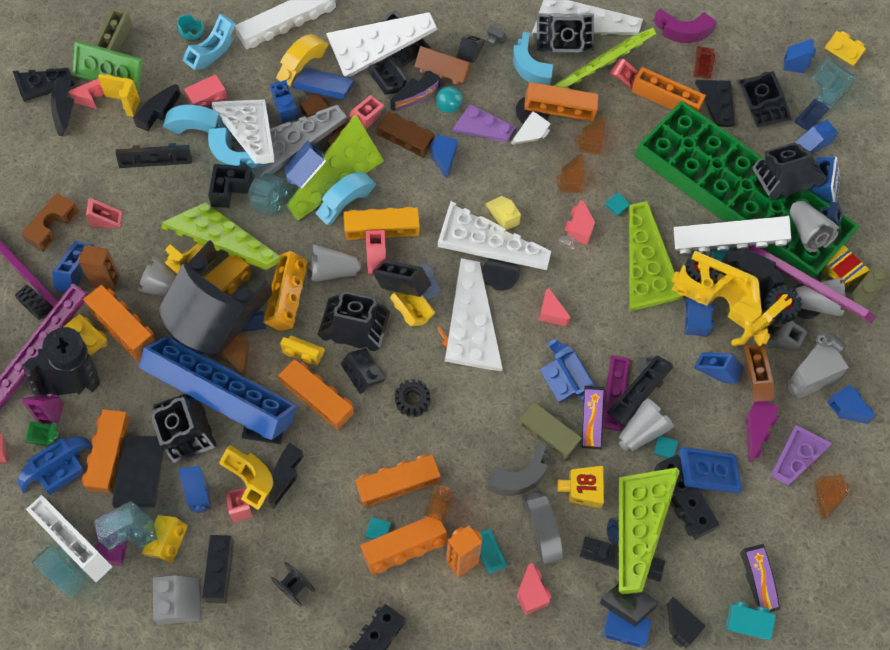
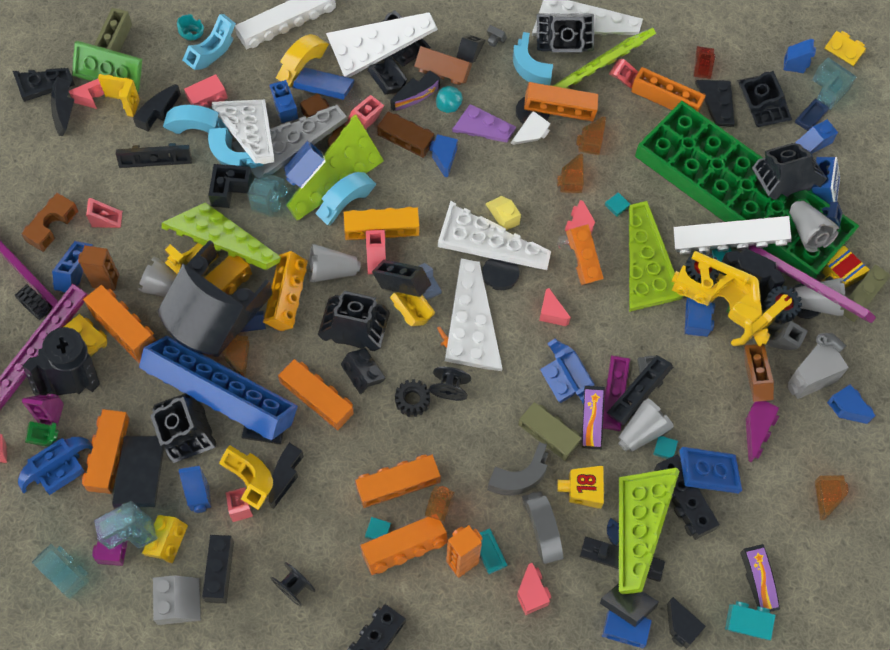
white slope [26,495,112,582] -> none
yellow bracket [280,336,325,366] -> none
magenta arch [654,8,717,43] -> none
blue slope [694,353,744,384] -> none
medium lavender wing [770,425,832,486] -> none
none -> black piece [429,366,471,401]
none -> orange arch [566,224,604,285]

